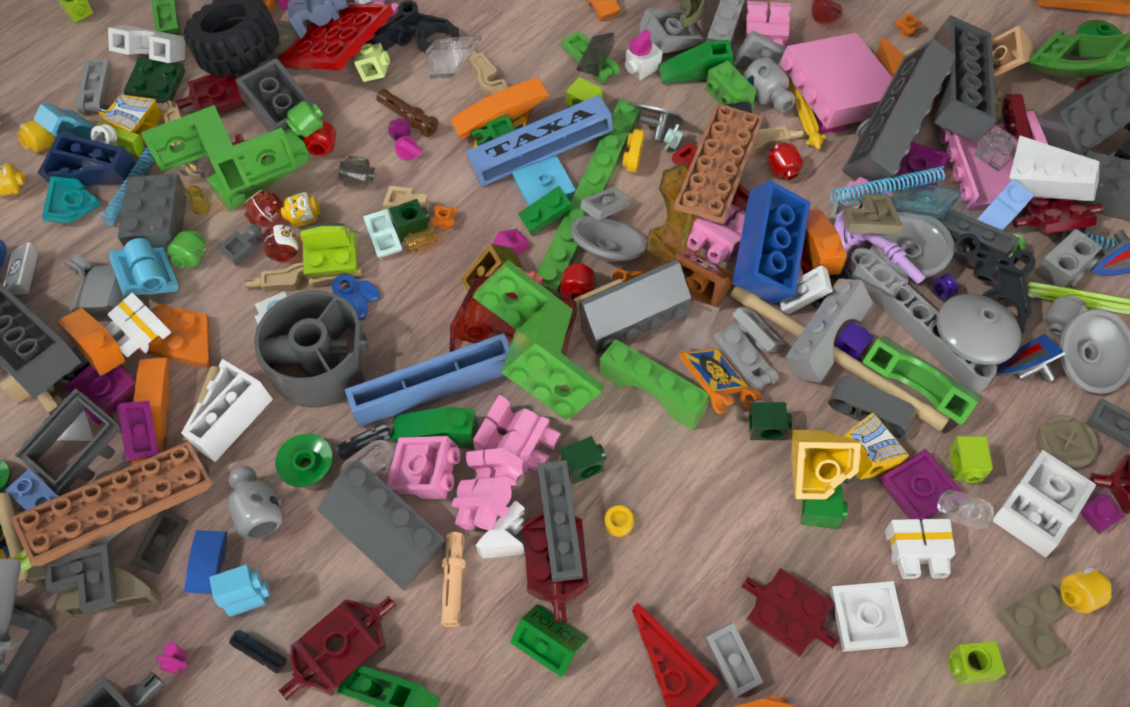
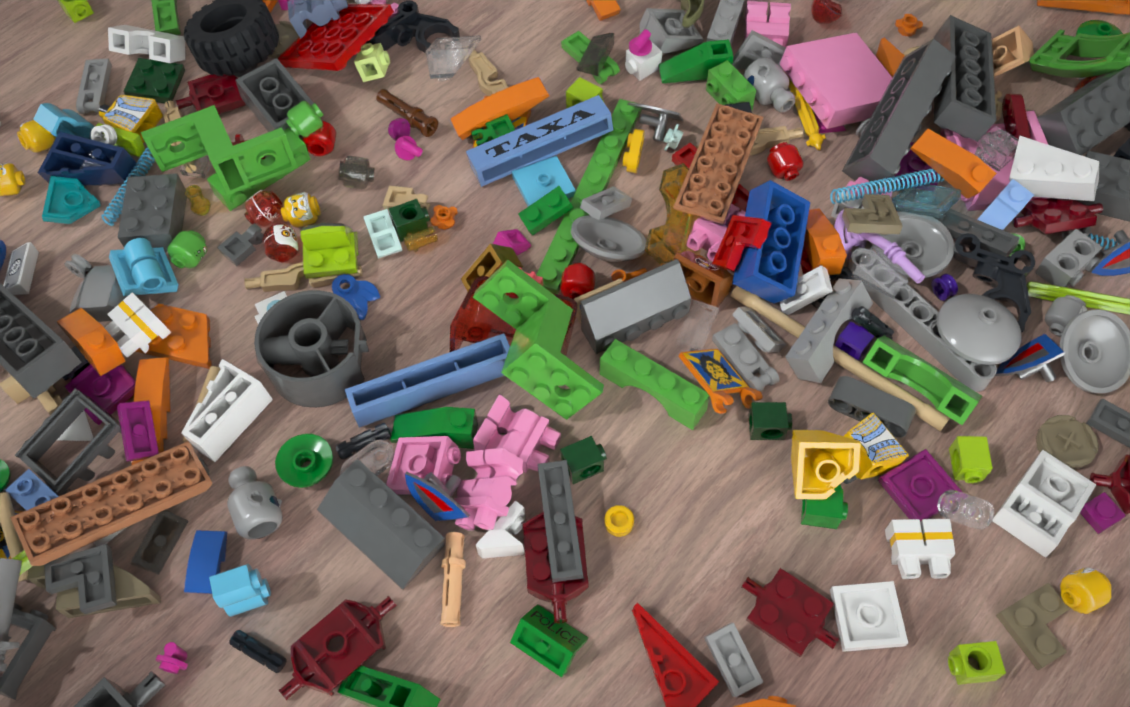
none -> shield [405,472,470,521]
none -> red plate [712,215,771,271]
none -> black axle [852,306,894,340]
none -> orange slope [910,129,997,199]

